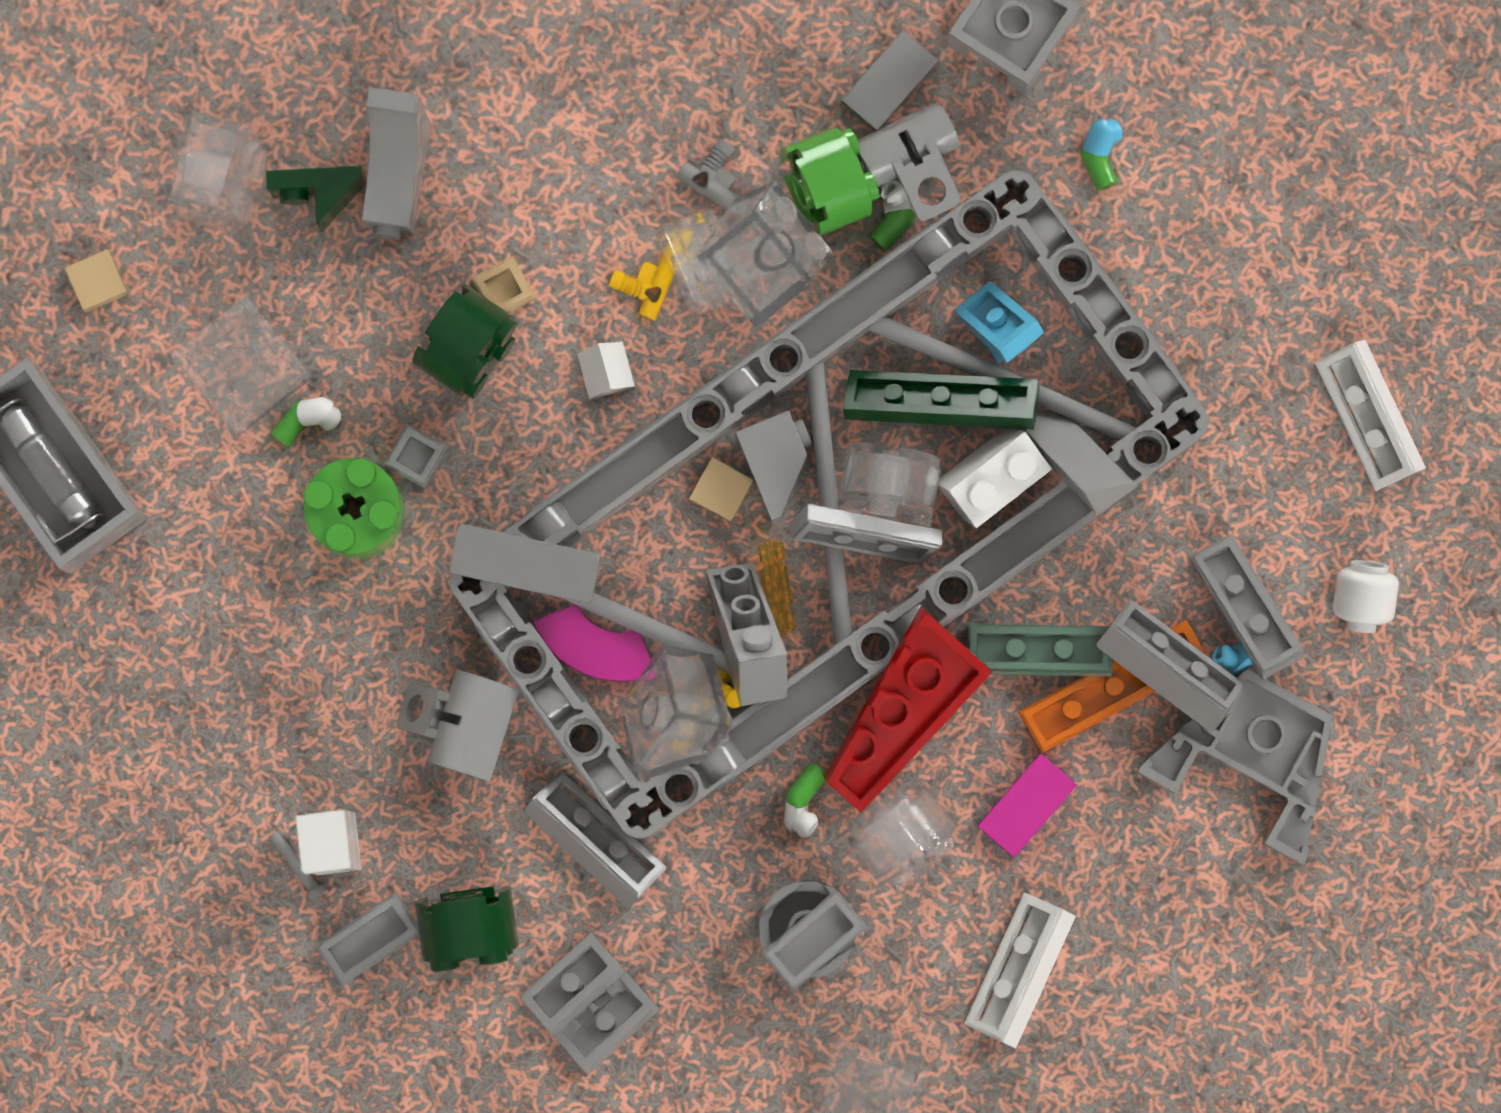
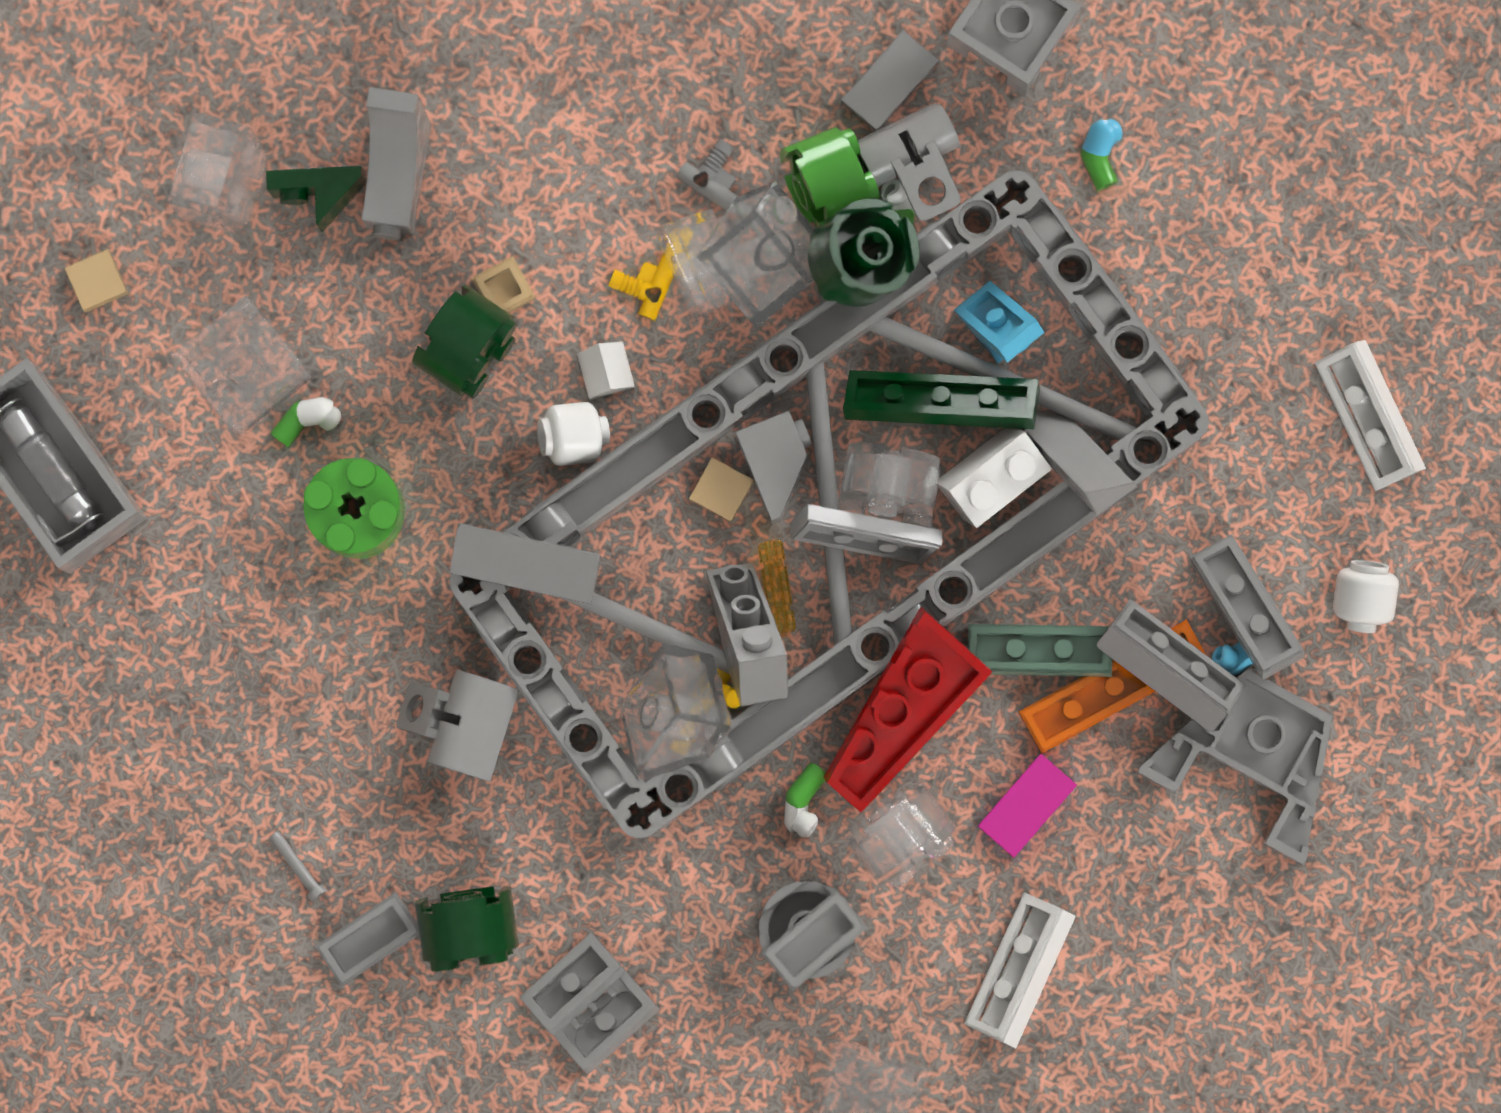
white panel [295,810,362,875] -> none
light grey tile [383,424,449,489] -> none
light grey slope [523,770,667,909] -> none
dark pink tile [532,605,657,682] -> none
none -> white head [537,402,610,466]
none -> dark green brick [808,199,920,307]

